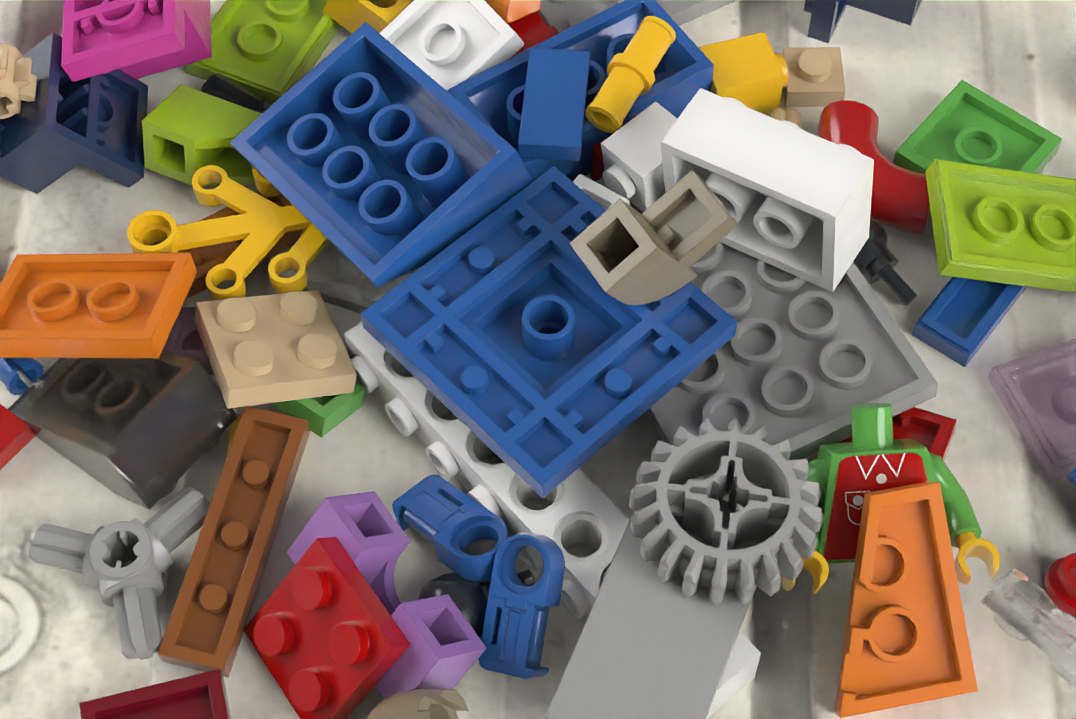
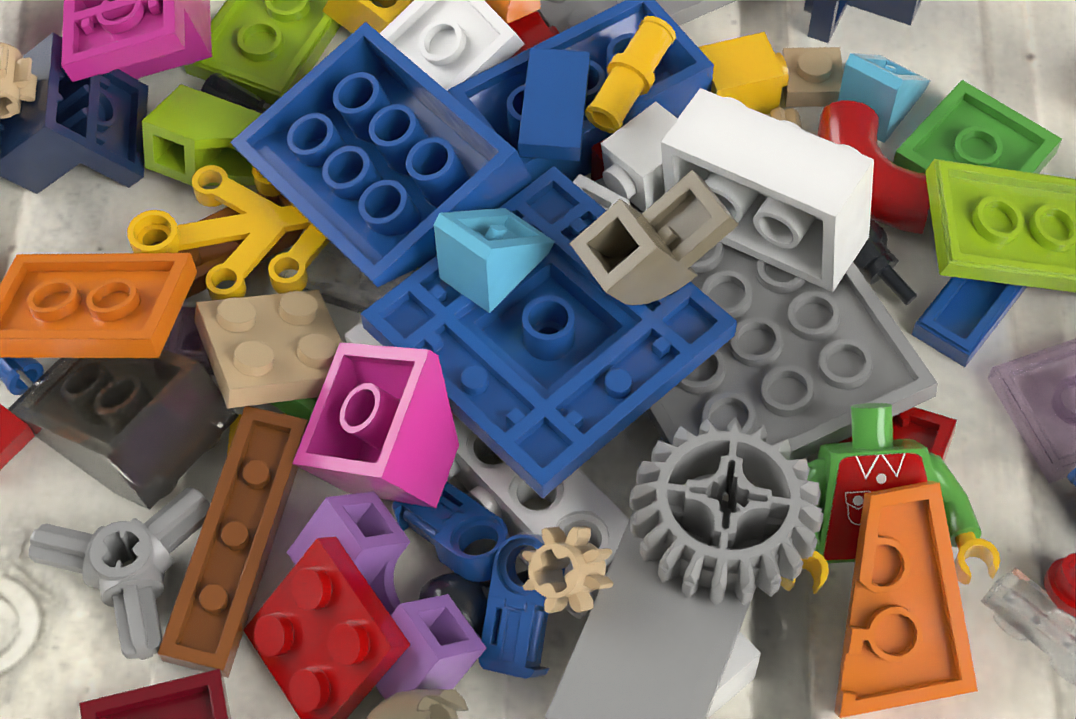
none -> dark pink slope [293,342,459,508]
none -> medium azure slope [434,208,555,313]
none -> tan gear [522,526,614,613]
none -> medium azure slope [838,53,930,143]

